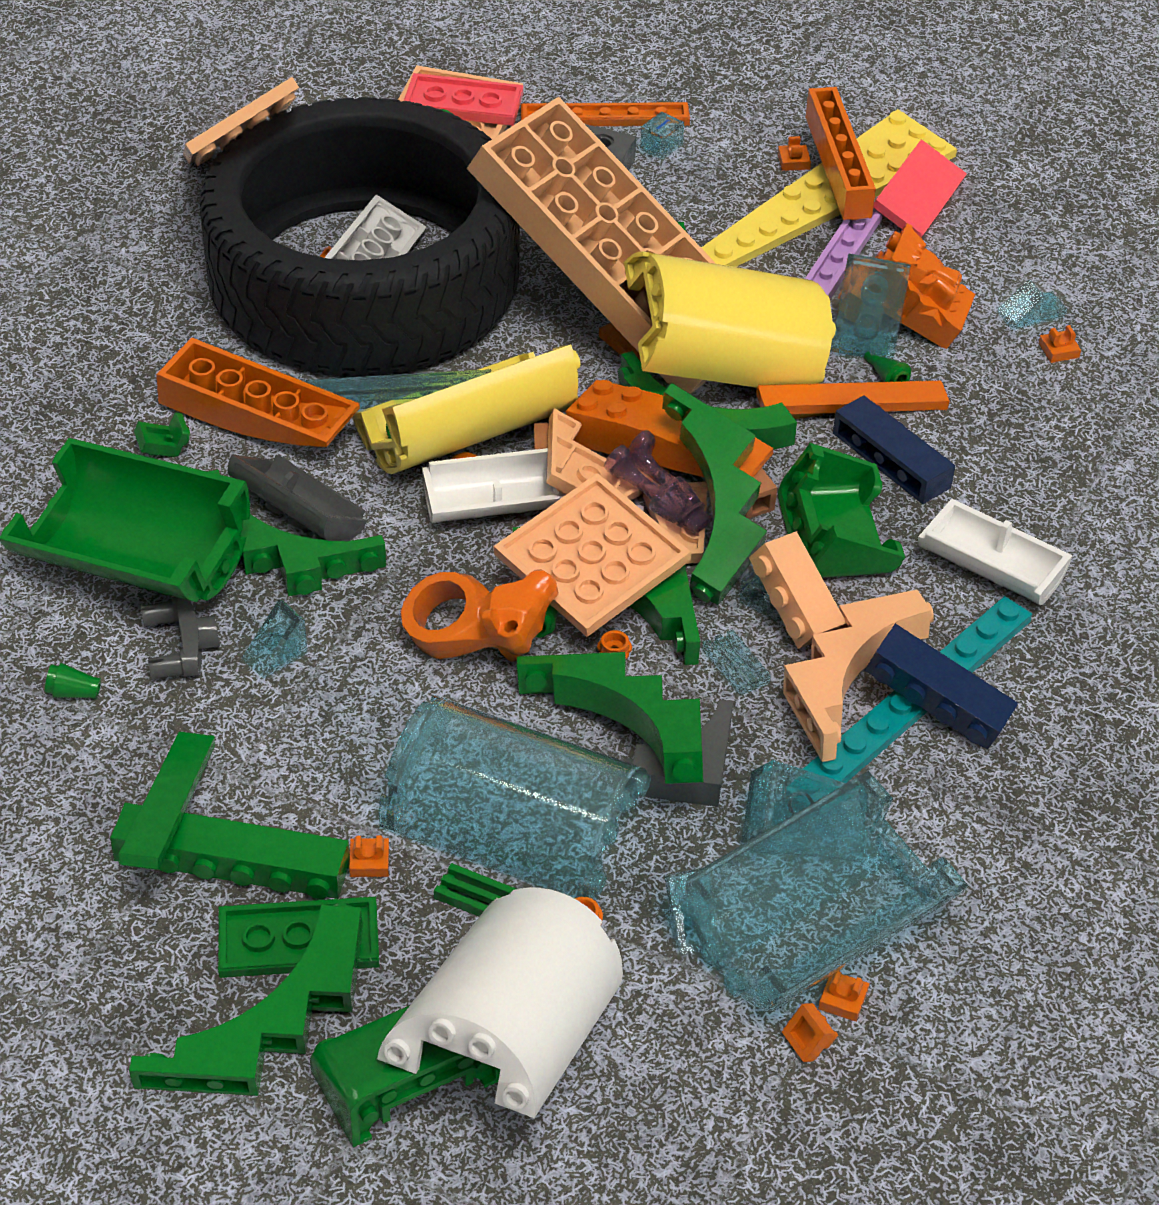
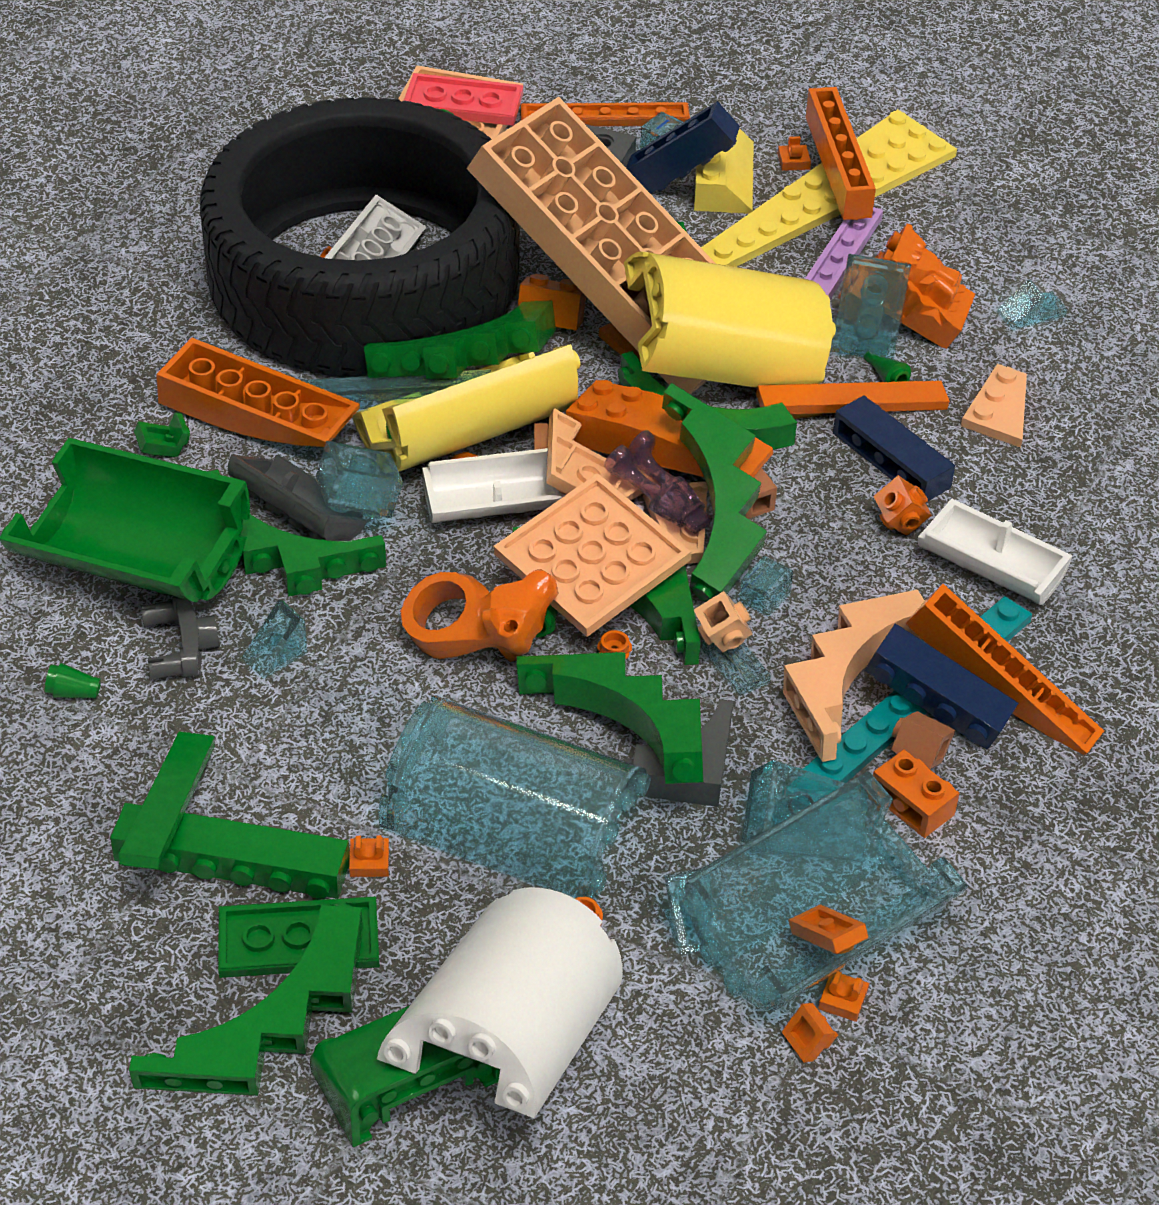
light nougat plate [183,77,299,166] -> none
green tile [434,863,516,917] -> none
light nougat brick [749,531,846,649] -> none
green windscreen [778,443,906,578] -> none
coral tile [873,139,967,237] -> none
orange tile [1038,325,1081,363] -> none
none -> clear light blue brick [316,441,403,519]
none -> green arch [364,300,556,379]
none -> orange brick [518,274,586,330]
none -> dark blue brick [626,101,740,194]
none -> light yellow slope [694,128,754,214]
none -> light nougat brick [694,591,753,652]
none -> orange plate [788,904,868,954]
none -> orange brick [870,749,960,838]
none -> orange brick [873,475,932,535]
none -> nougat brick [891,711,956,770]
none -> orange slope [905,584,1104,755]
none -> light nougat wing [961,364,1027,448]

